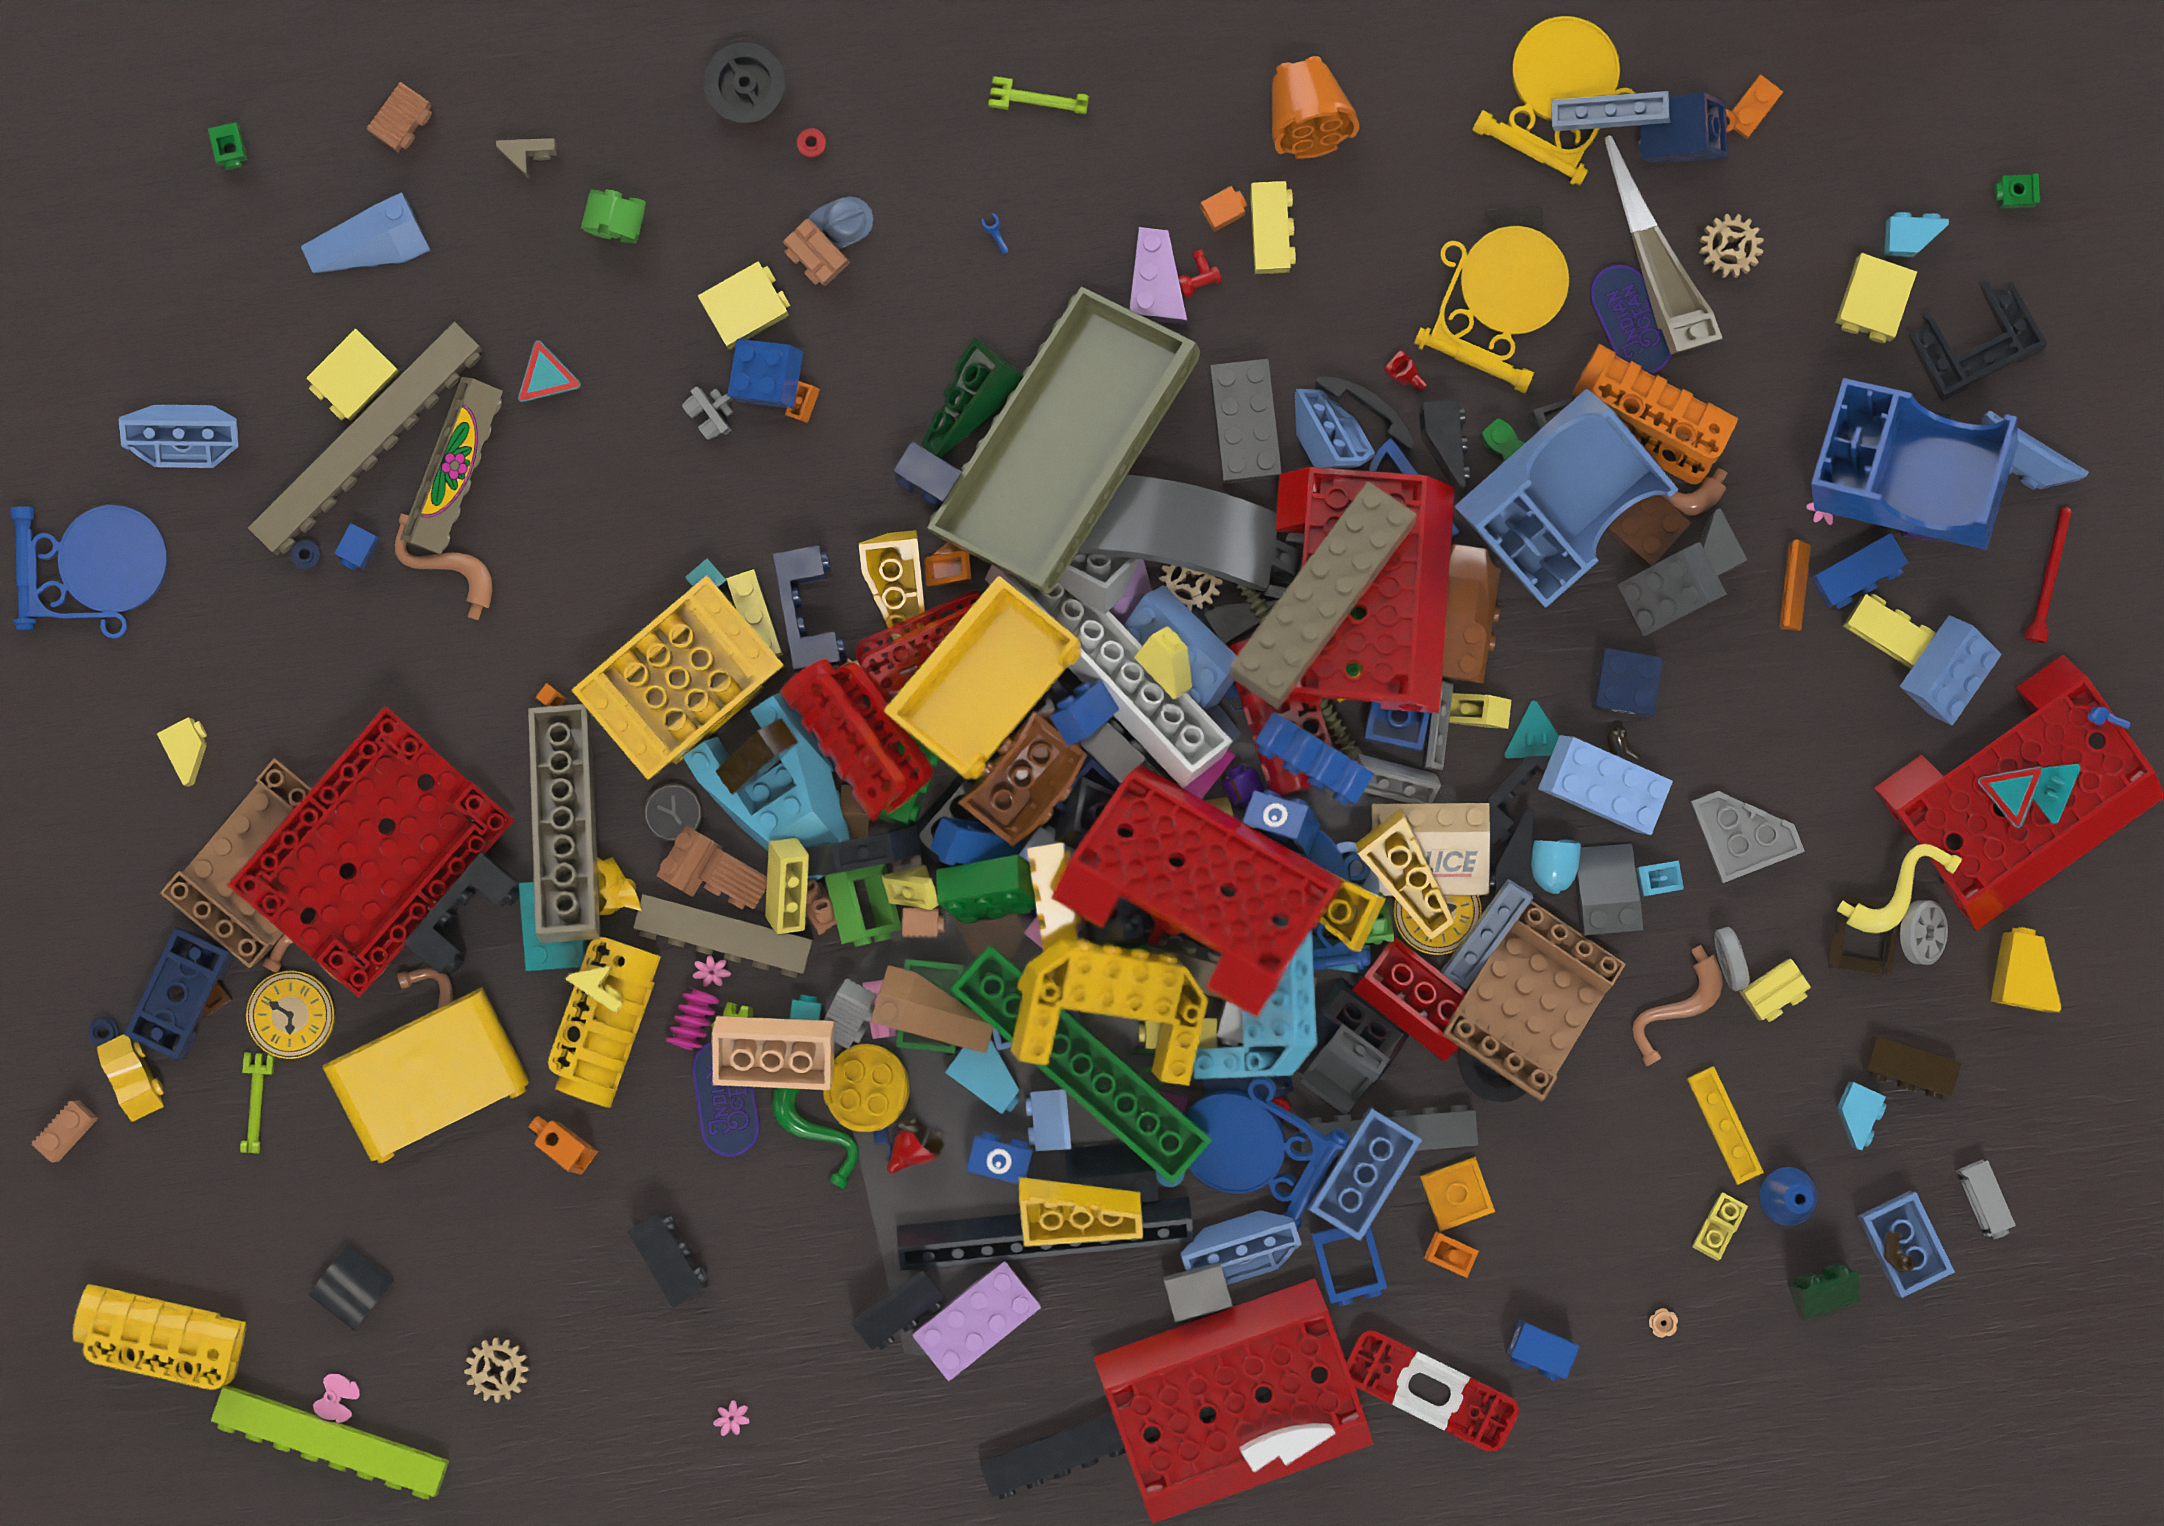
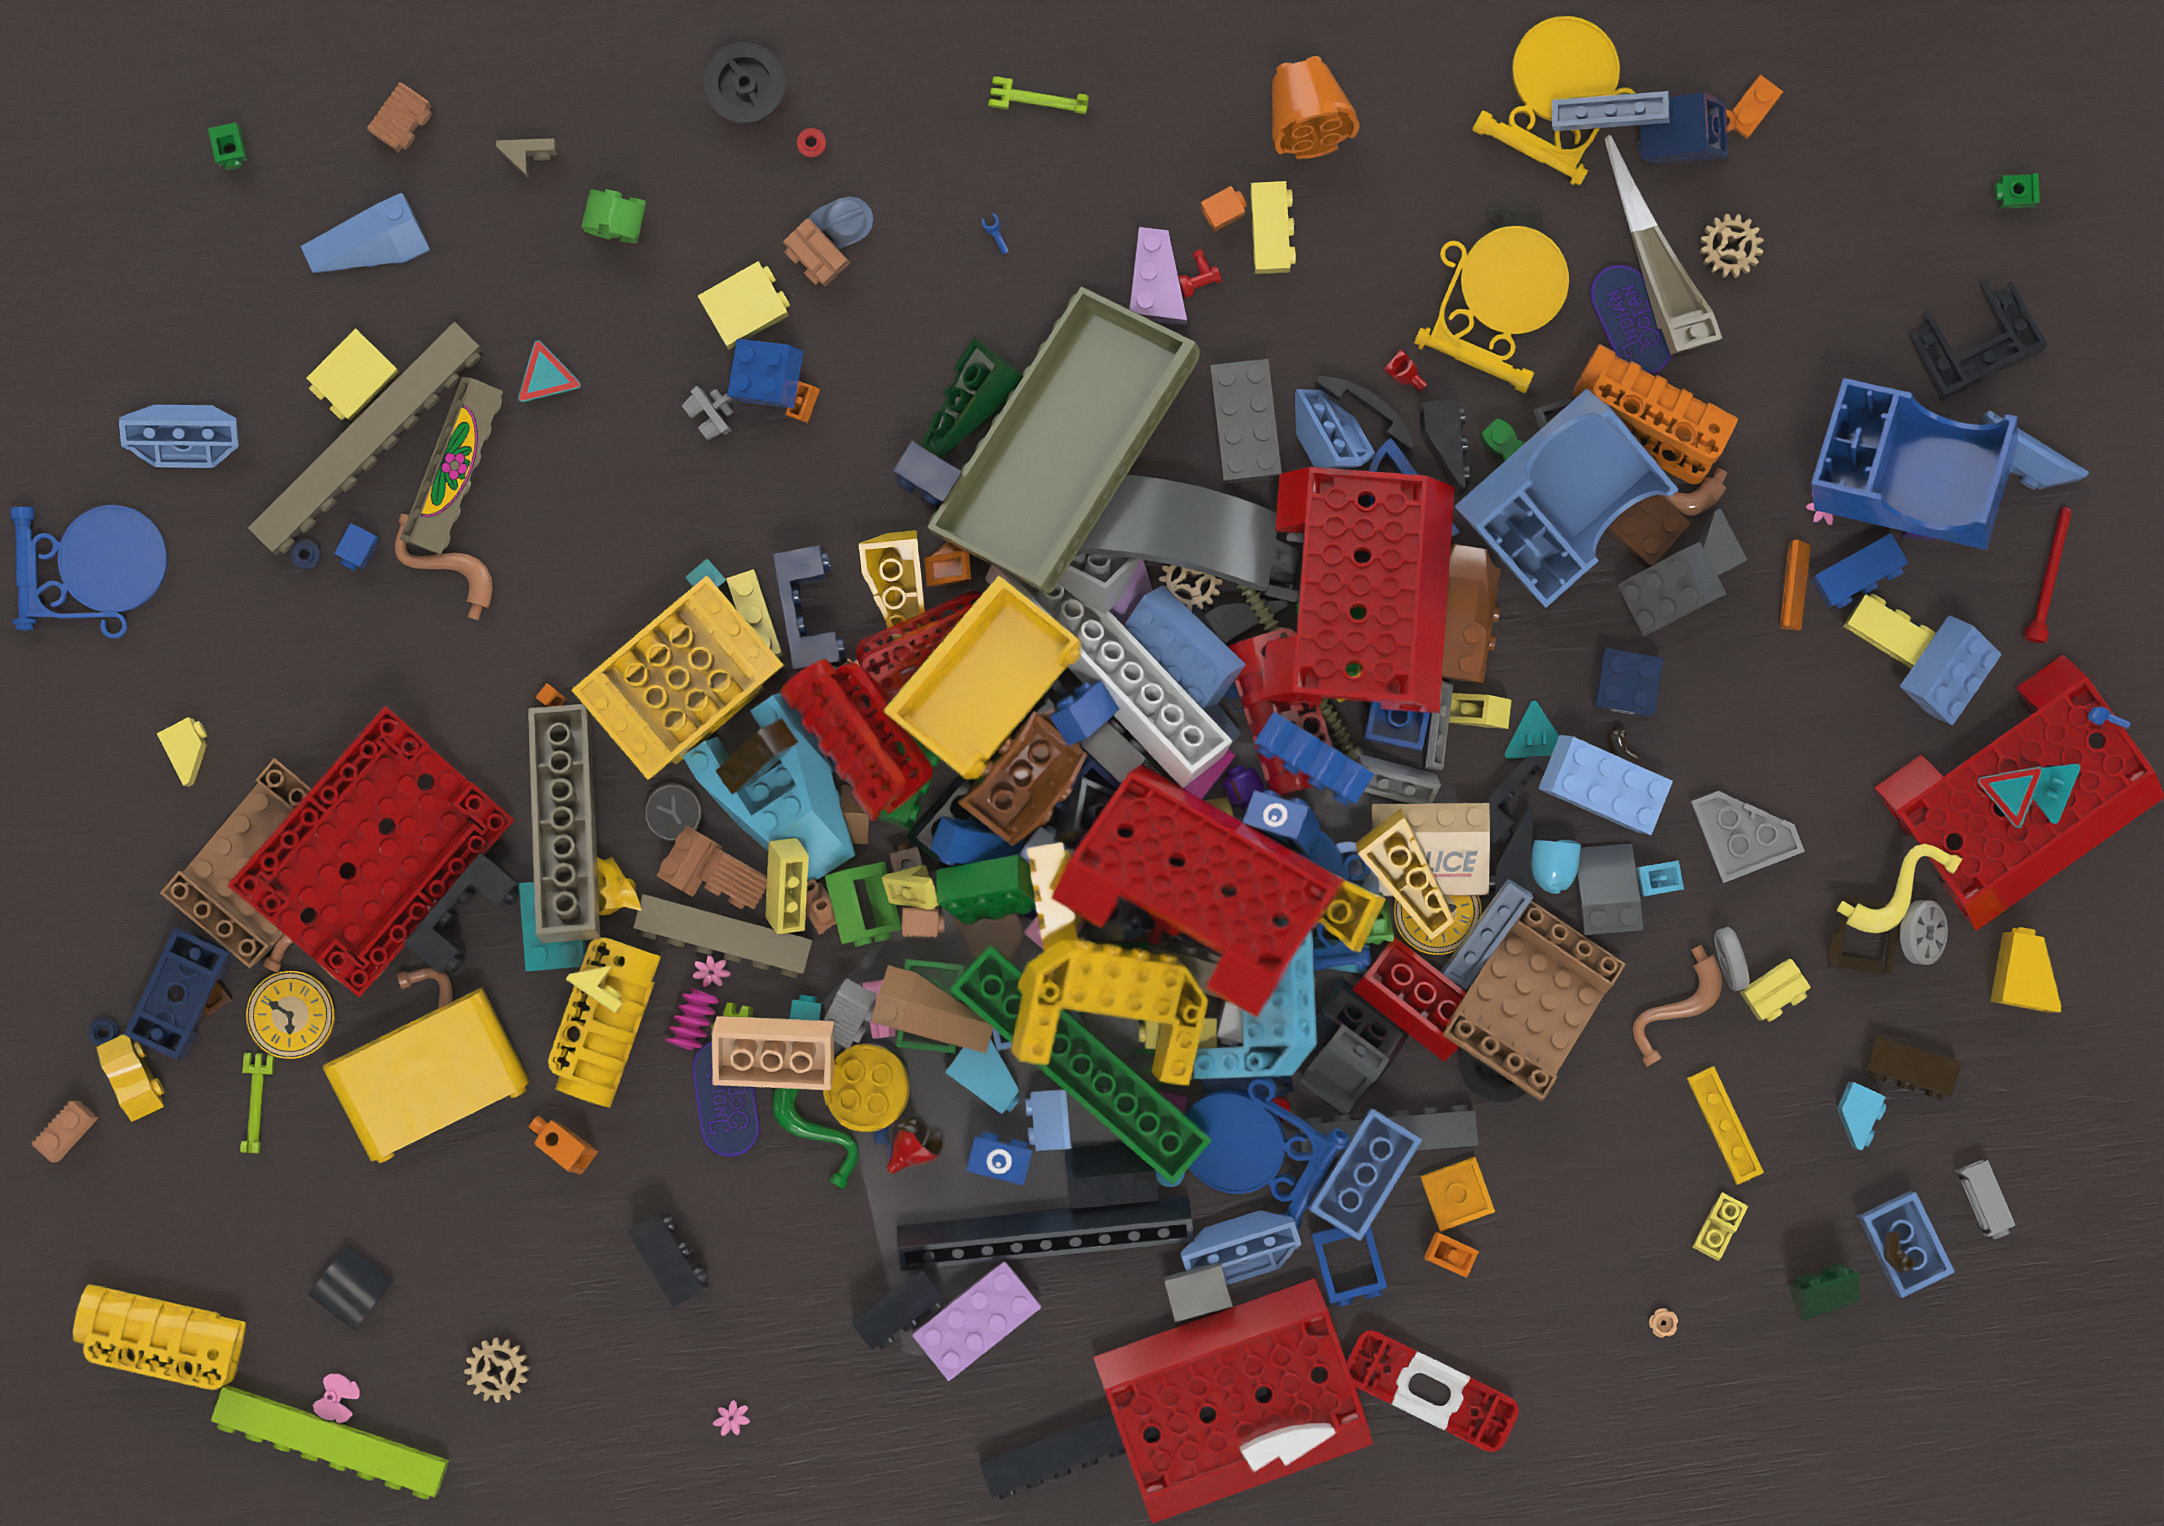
black slope [804,825,922,877] -> none
yellow wedge [1019,1177,1143,1246] -> none
light yellow slope [1134,626,1192,700] -> none
dark tan brick [1229,482,1416,709] -> none
blue brick [1506,1320,1580,1381] -> none
blue cone [1759,1167,1818,1226] -> none
light yellow brick [1835,253,1917,343] -> none
medium azure slope [1884,212,1949,257] -> none

